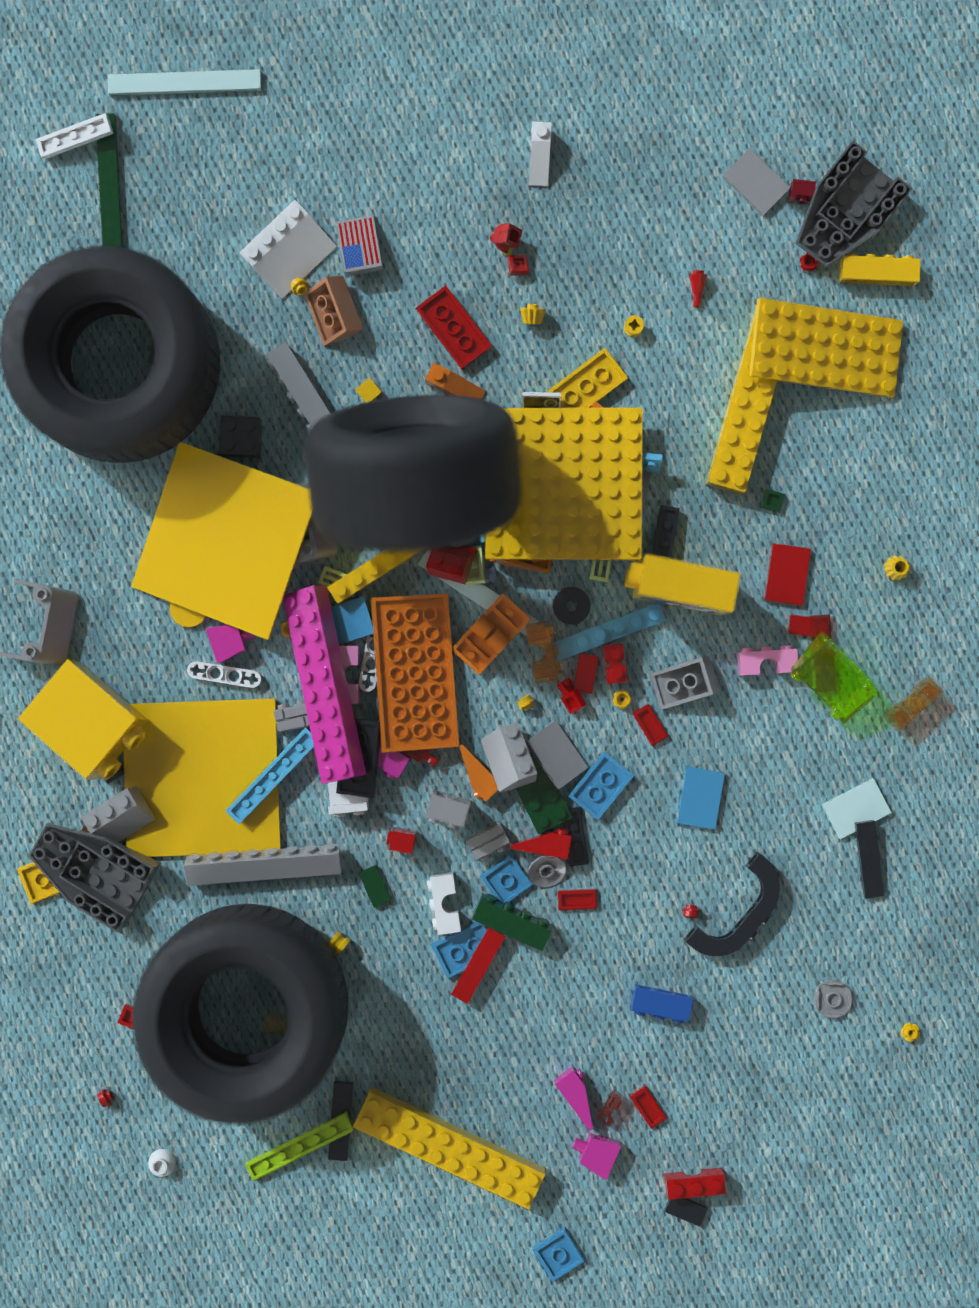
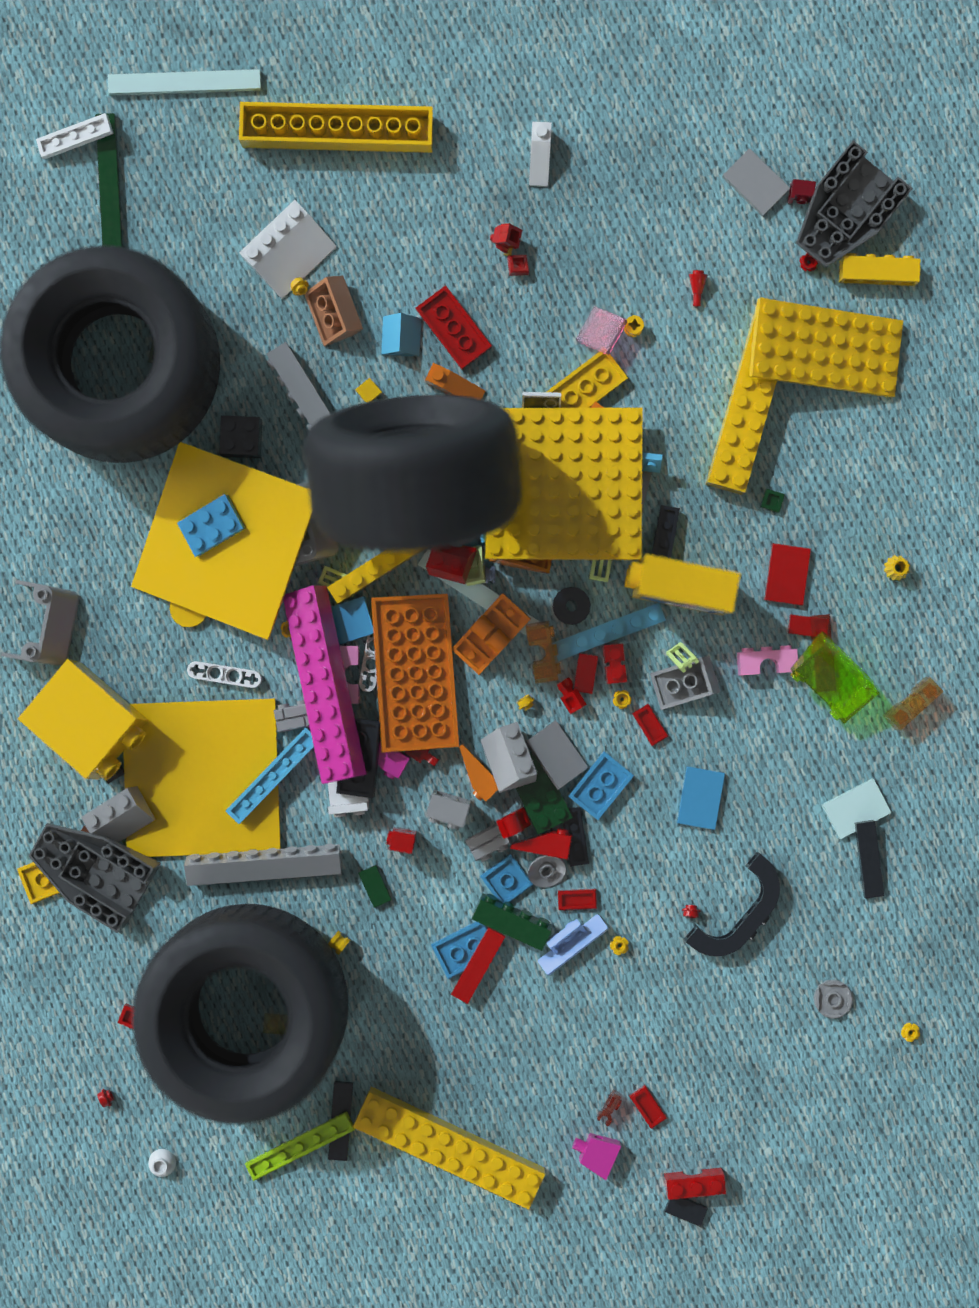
dark pink torso [206,625,255,664] -> none
slope [336,215,383,277] -> none
white arch [427,872,461,935] -> none
yellow piece [520,304,546,324] -> none
dark azure tile [532,1227,585,1282] -> none
dark pink slope [554,1066,593,1131] -> none
blue brick [630,984,693,1023] -> none
none -> dark azure plate [177,494,245,557]
none -> yellow brick [239,102,433,153]
none -> medium azure slope [381,313,421,357]
none -> red plate [496,807,531,839]
none -> light blue bracket [538,914,609,975]
none -> clear pink tile [576,306,627,355]
none -> yellow plate [610,936,629,955]
none -> yellowish green tile [666,642,699,673]

